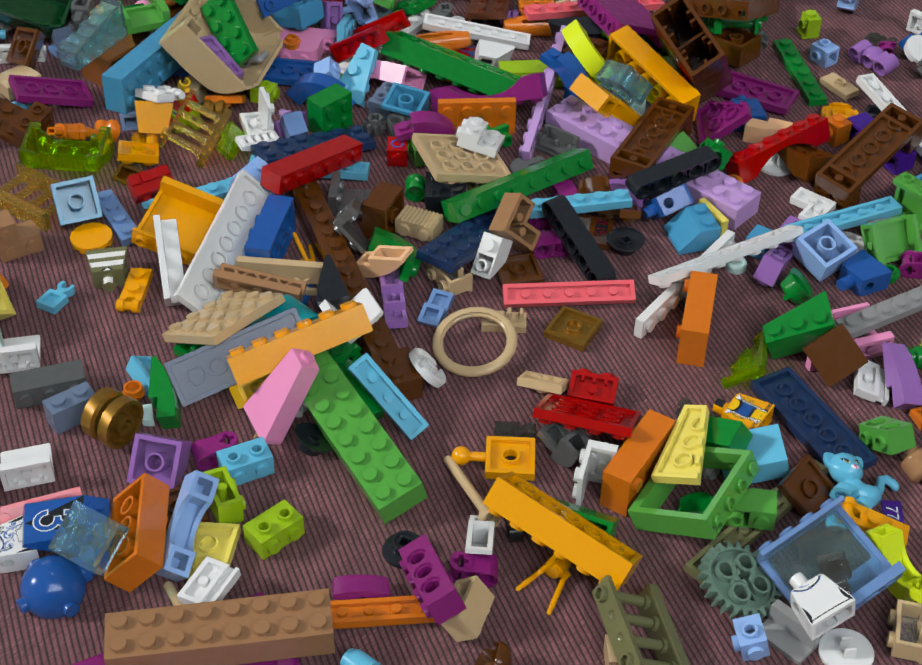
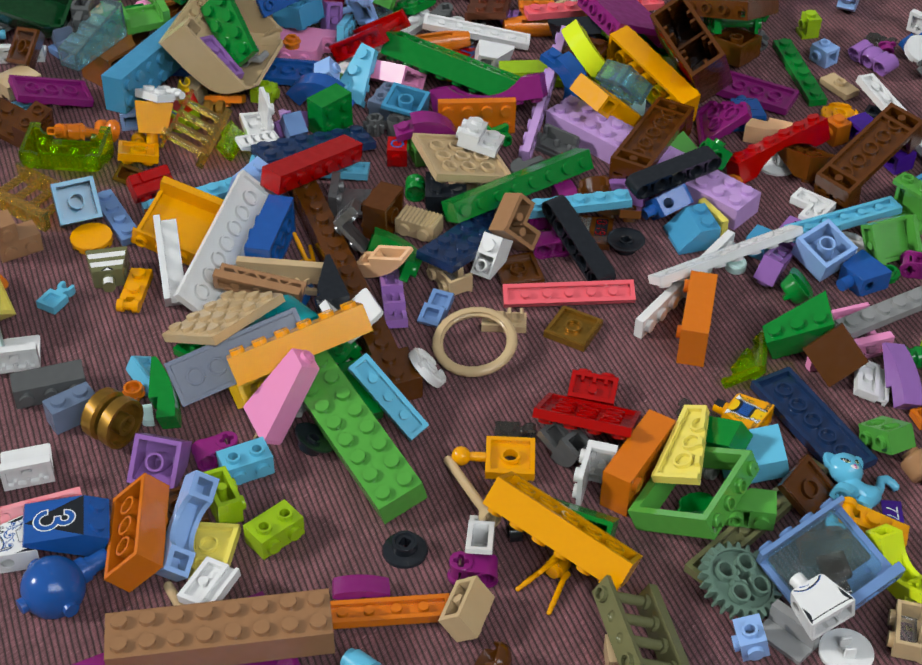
clear light blue brick [48,500,130,576] -> none
magenta brick [398,534,467,626] -> none
tan plate [517,370,569,395] -> none

